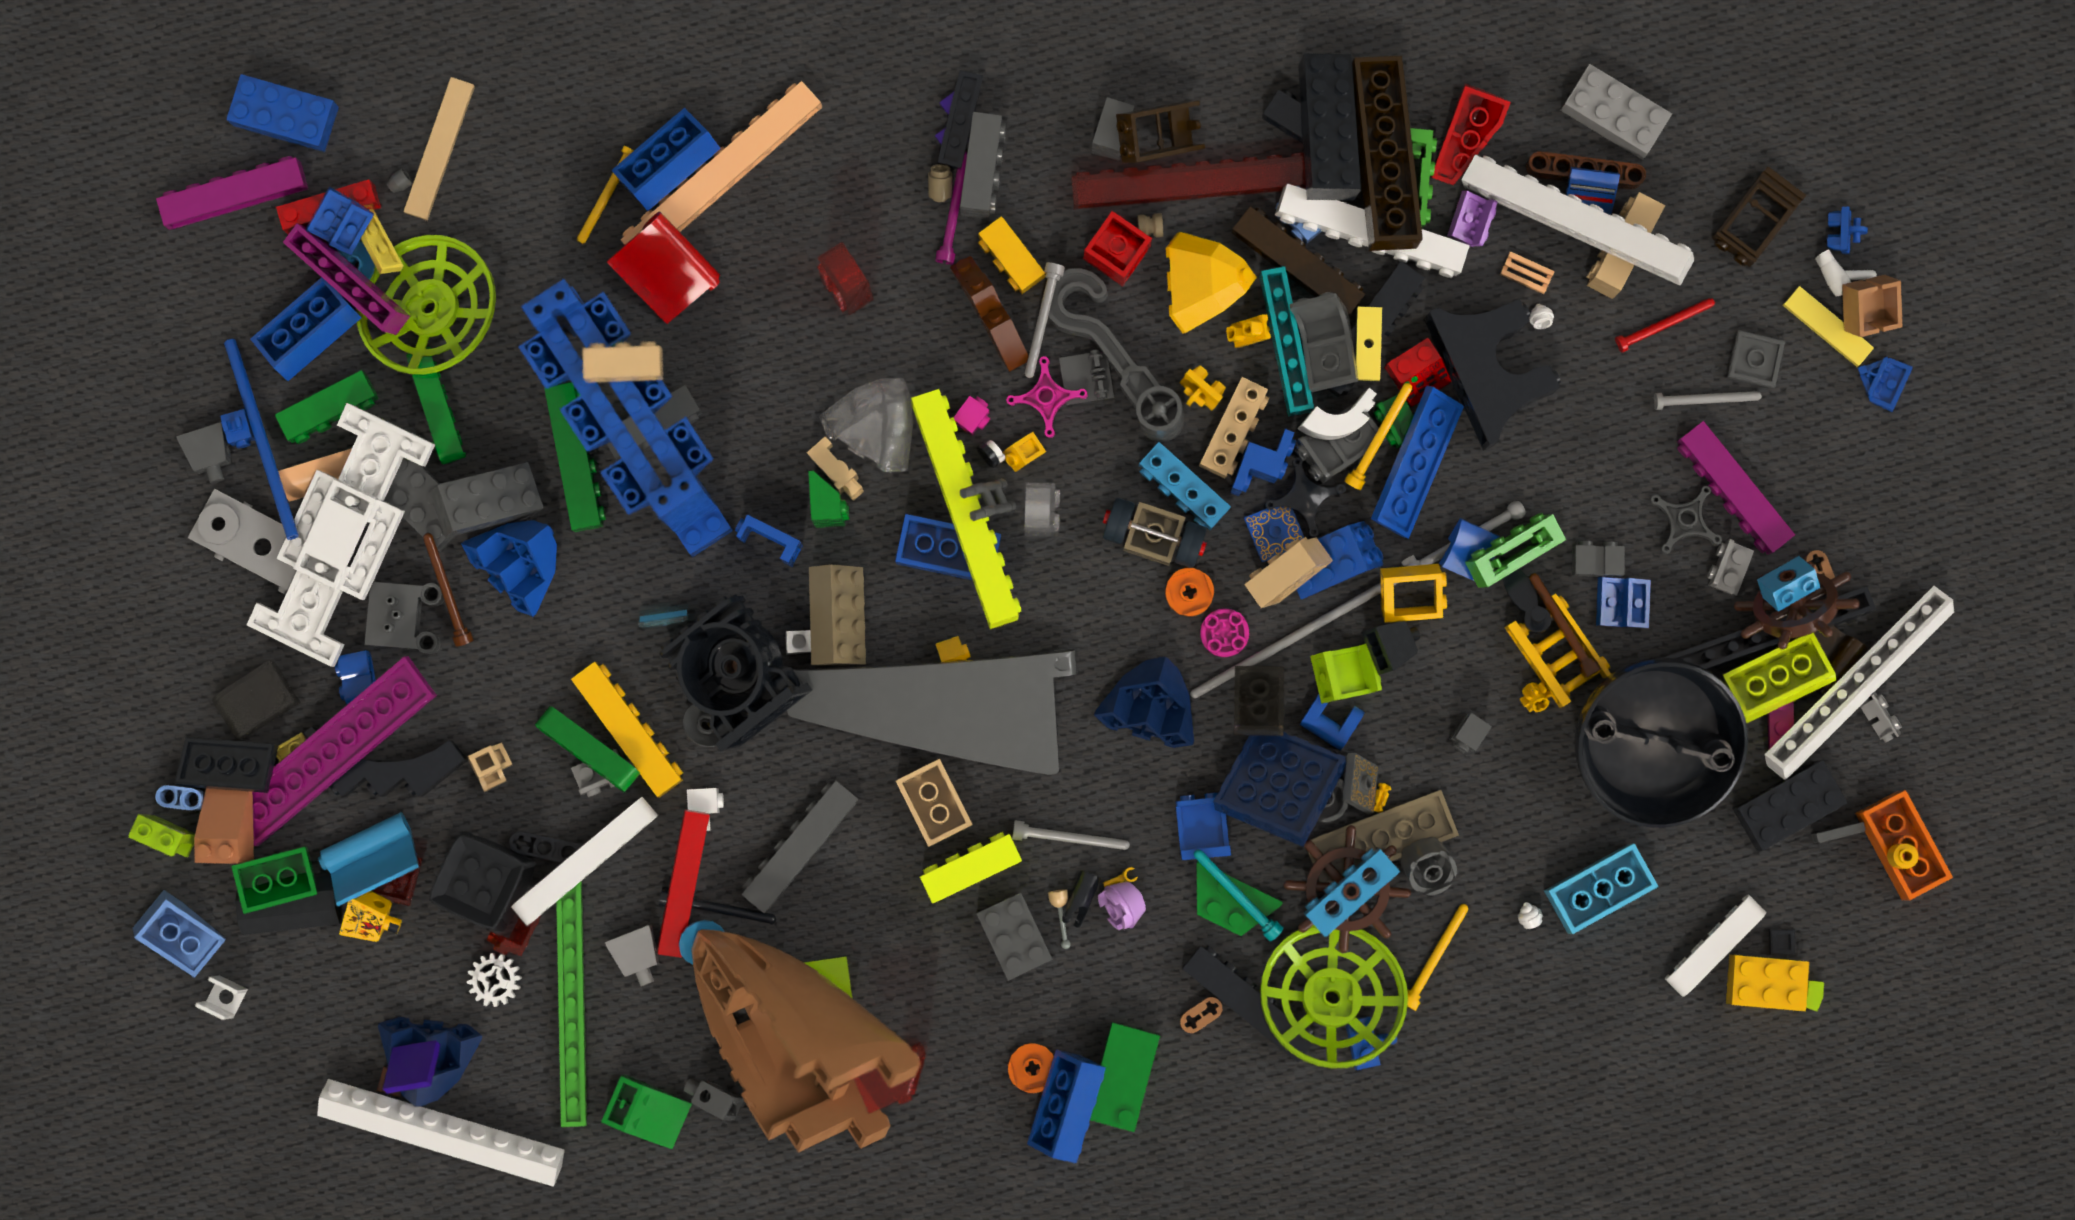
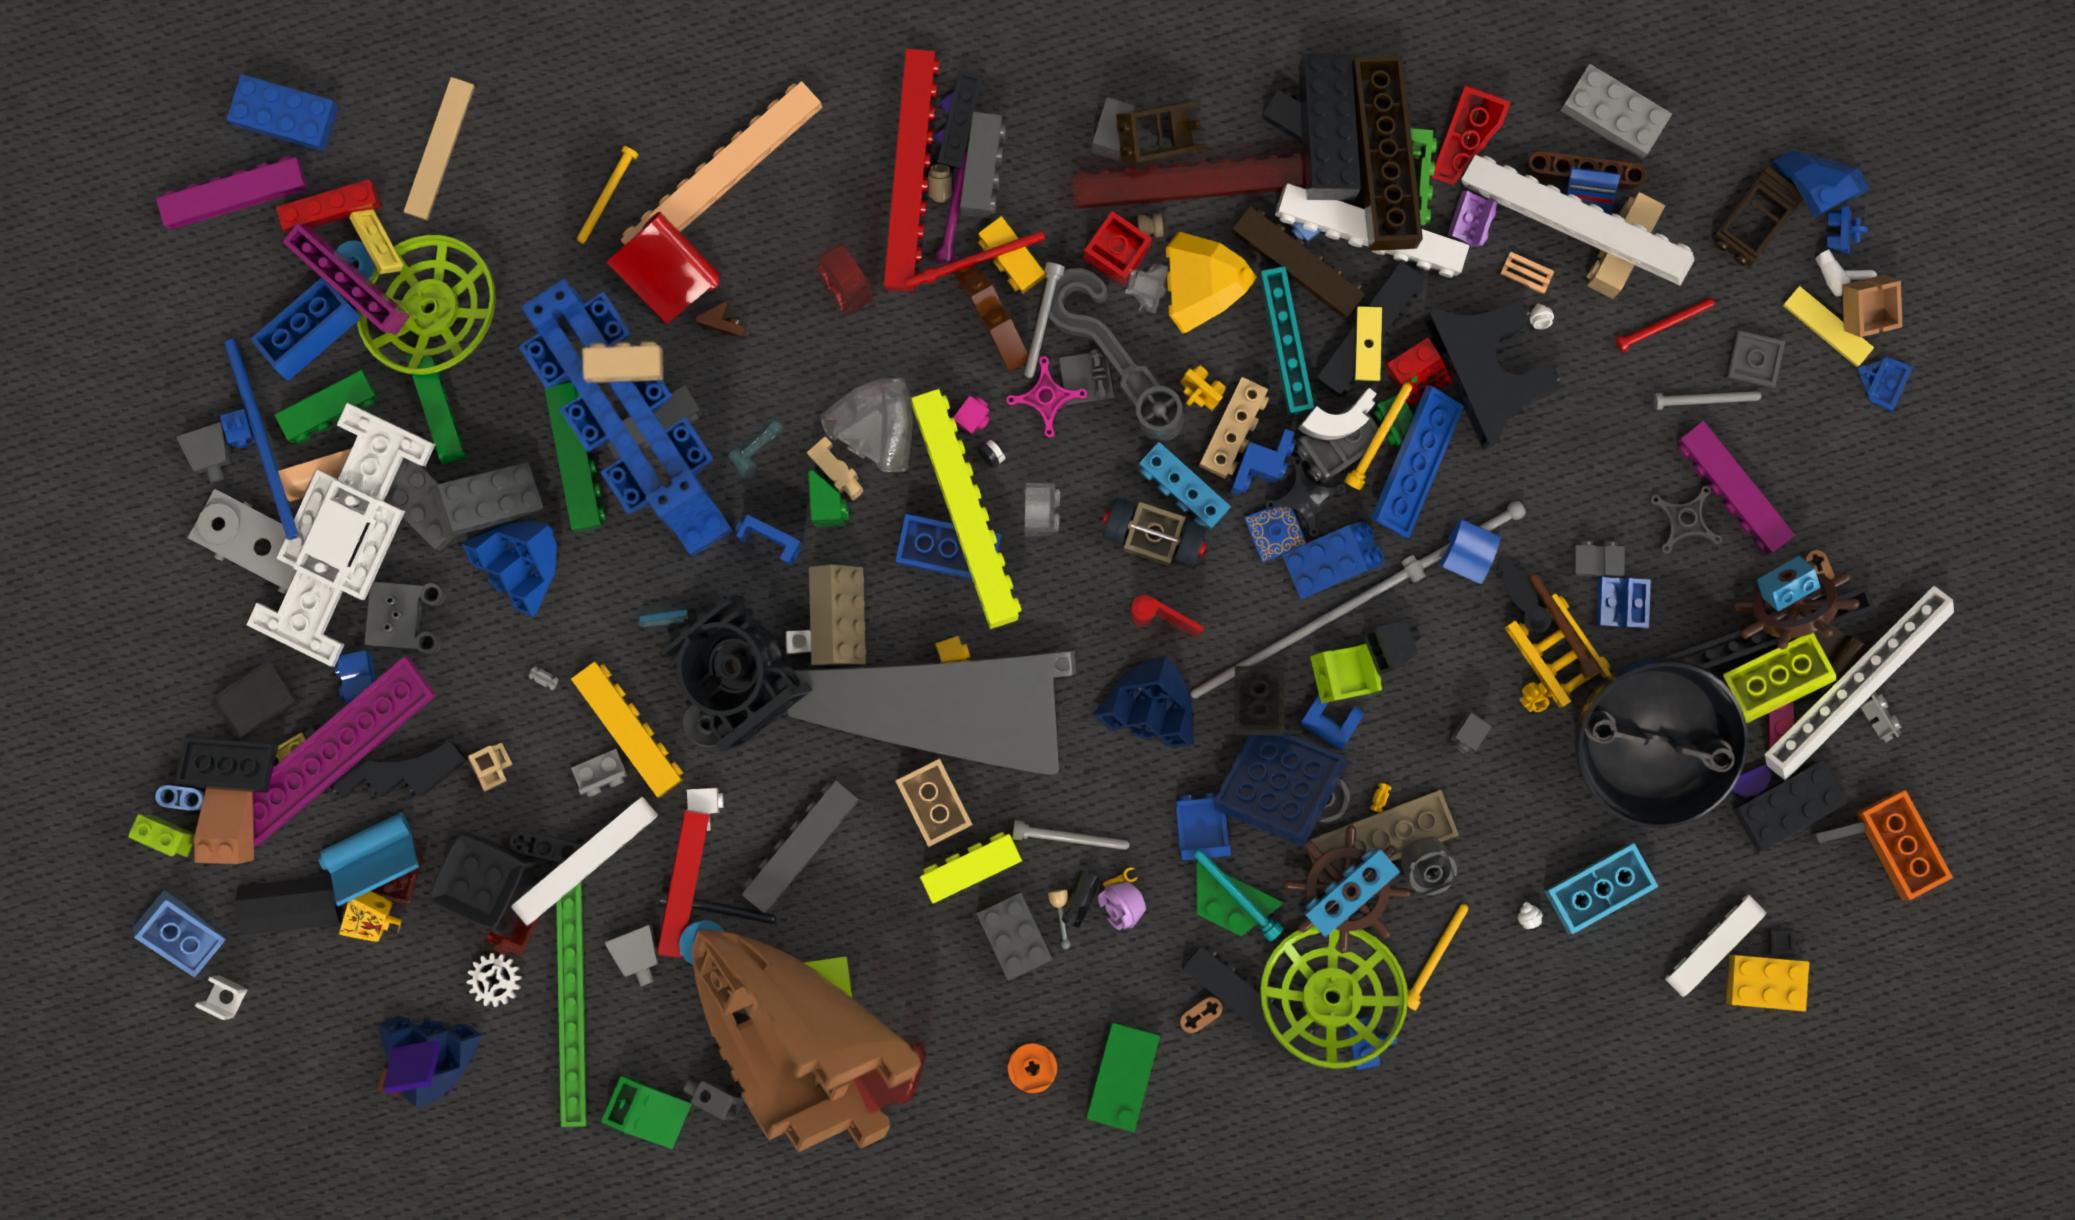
green slope [231,847,318,914] -> none
blue slope [306,187,374,255] -> none
white brick [318,1079,564,1187] -> none
dark grey hose [387,168,414,193] -> none
reddish brown piece [423,533,474,647] -> none
green beam [534,706,640,792] -> none
blue brick [611,108,721,211] -> none
dark grey piece [960,478,1018,521] -> none
yellow bracket [1003,432,1046,472] -> none
blue brick [1027,1049,1106,1163] -> none
orange plate [1165,568,1214,617] -> none
dark pink tile [1200,608,1249,657] -> none
yellow hips [1226,314,1271,348] -> none
tan brick [1244,537,1333,608] -> none
dark grey bracket [1290,292,1359,392] -> none
dark grey plate [1342,753,1379,814] -> none
yellow window [1380,564,1447,623] -> none
bright green brick [1465,513,1566,588] -> none
light grey bracket [1707,539,1754,596] -> none
lime piece [1806,981,1824,1012] -> none
yellow brick [1887,844,1918,869] -> none
none -> light grey piece [529,666,559,690]
none -> reddish brown slope [695,301,746,339]
none -> clear light blue brick [728,420,784,477]
none -> red brick [884,49,940,292]
none -> red bar [905,231,1045,288]
none -> clear brick [1125,264,1169,314]
none -> red door [1129,595,1204,638]
none -> dark purple tile [1731,763,1772,797]
none -> blue brick [1772,150,1870,218]

